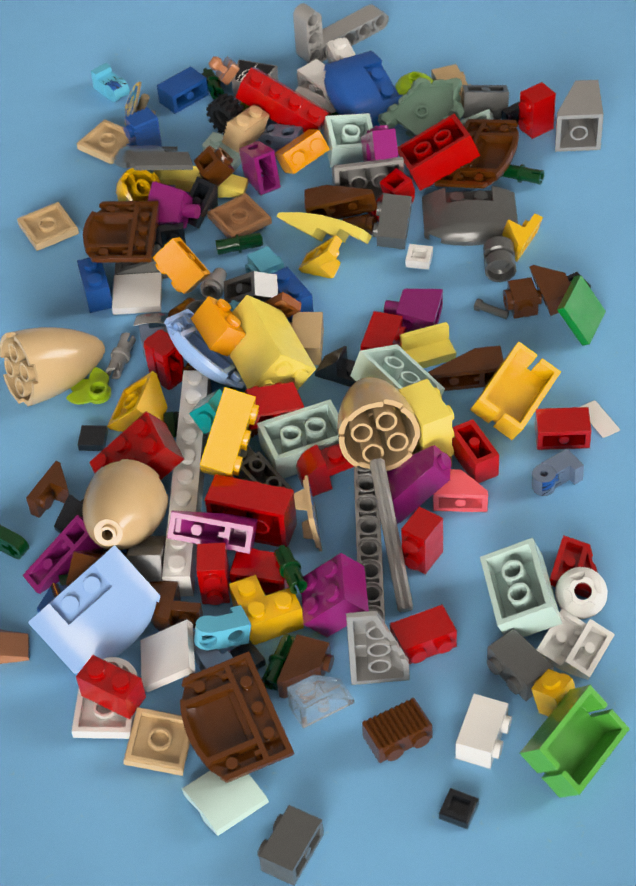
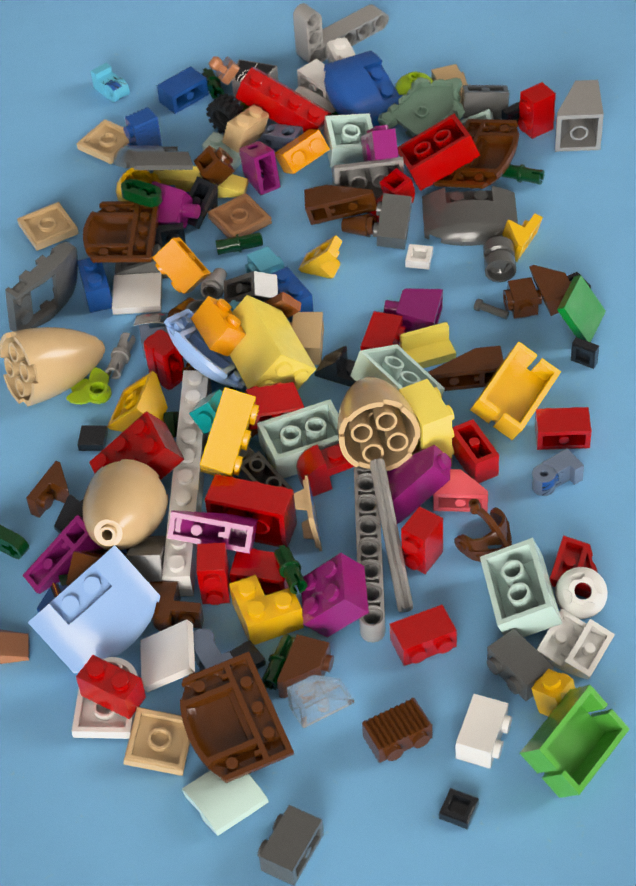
shield [125,82,156,126] -> none
medium azure leg [194,605,251,650] -> none
light yellow slope [276,212,372,244] -> none
light grey wedge [346,611,410,685] -> none
white sticker [580,400,620,438] -> none
none -> dark grey slope [5,242,78,331]
none -> dark green beam [121,179,162,207]
none -> reddish brown helmet [454,499,512,562]
none -> black tile [571,337,599,369]

